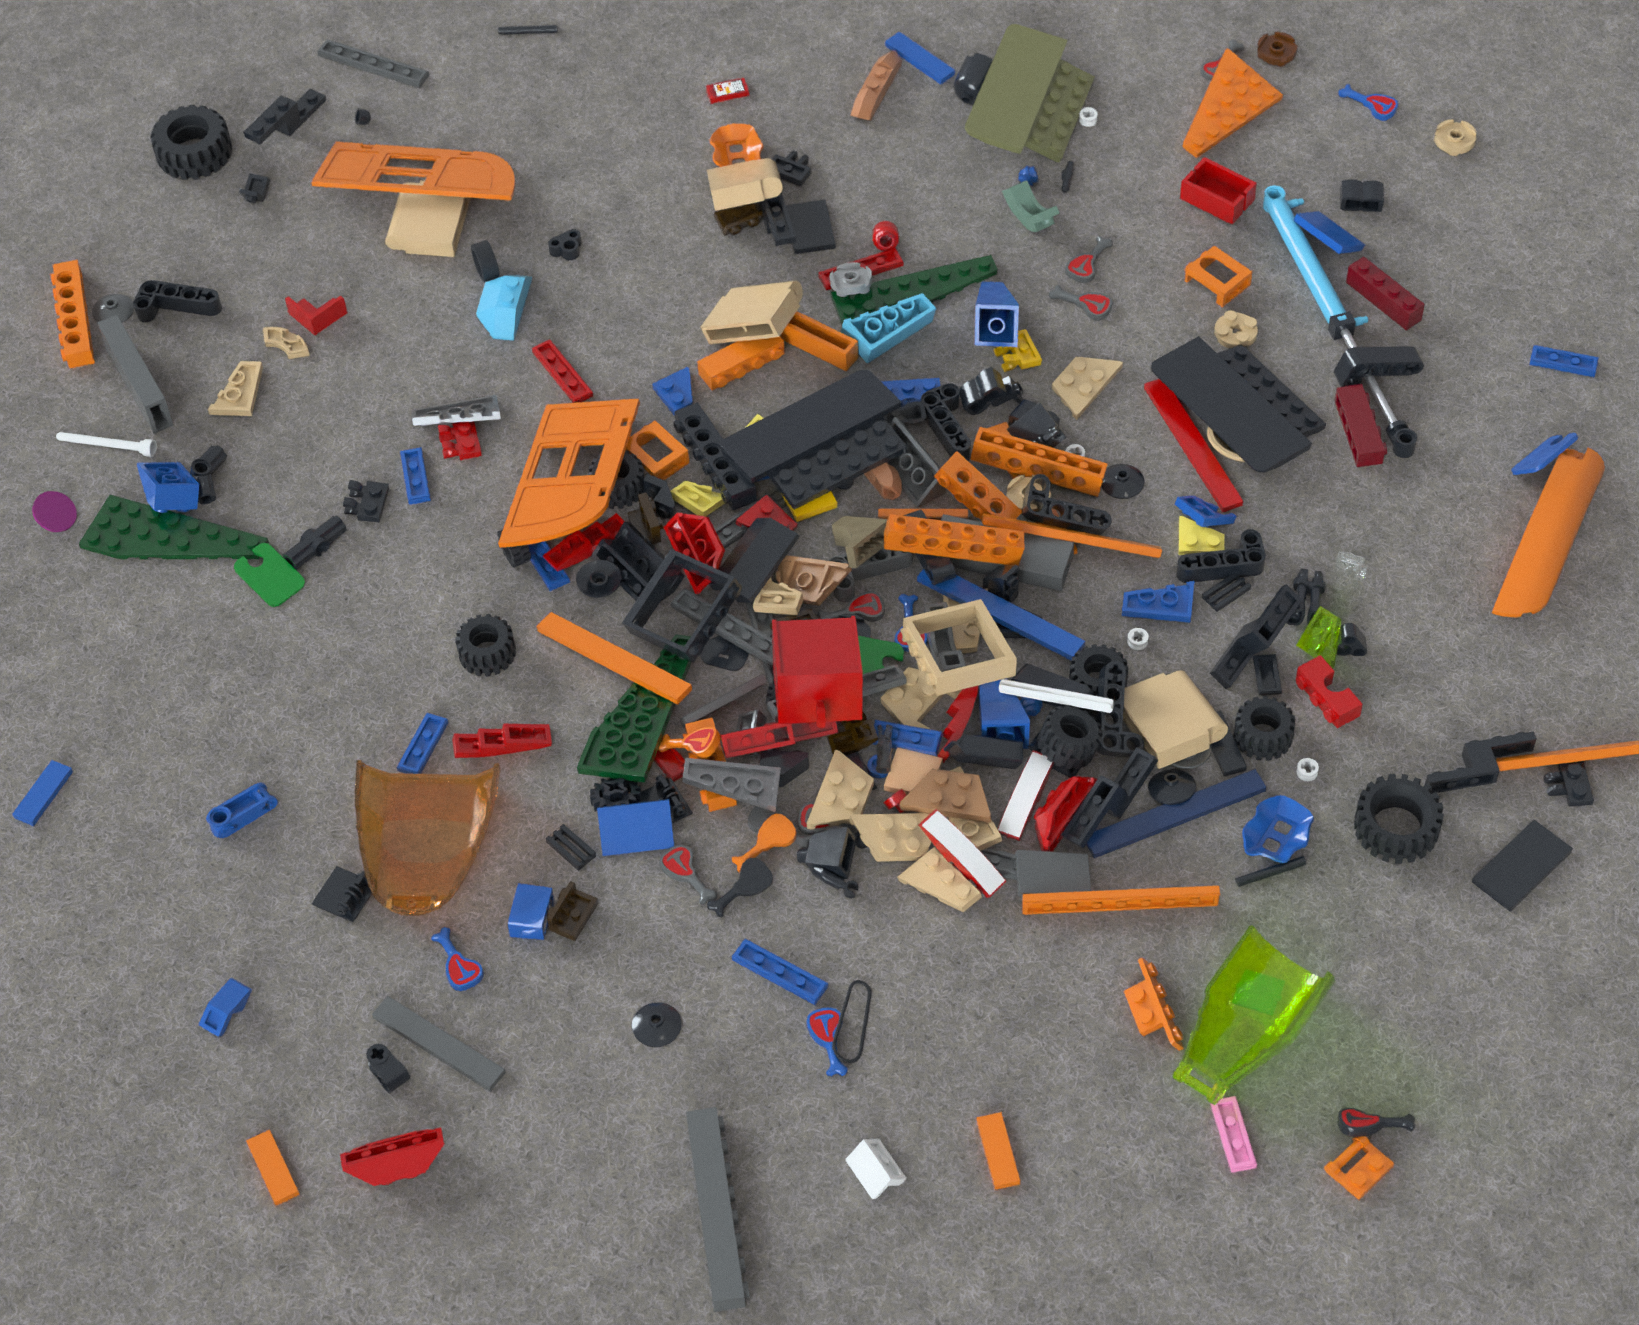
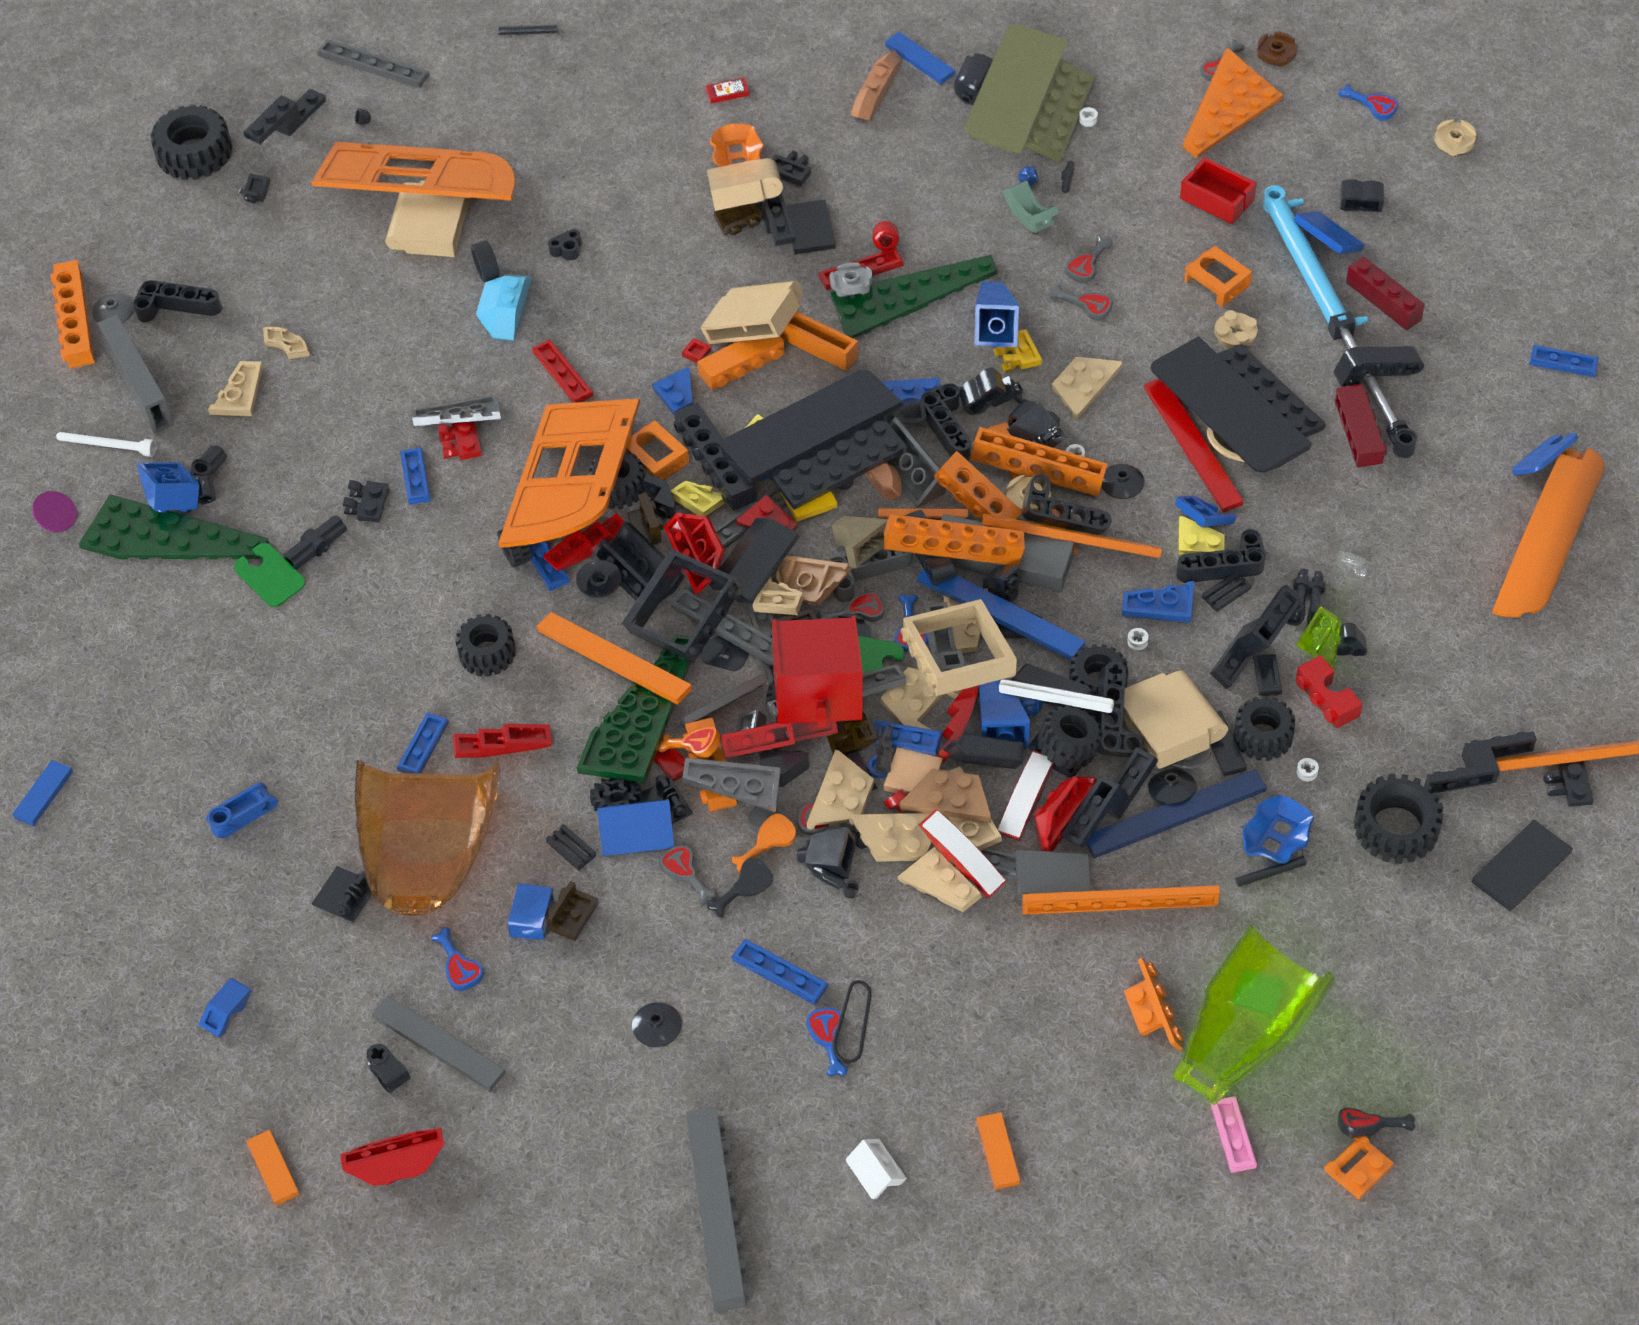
red panel [285,296,347,336] -> none
medium azure wedge [841,293,936,364] -> none
none -> red tile [682,338,712,364]

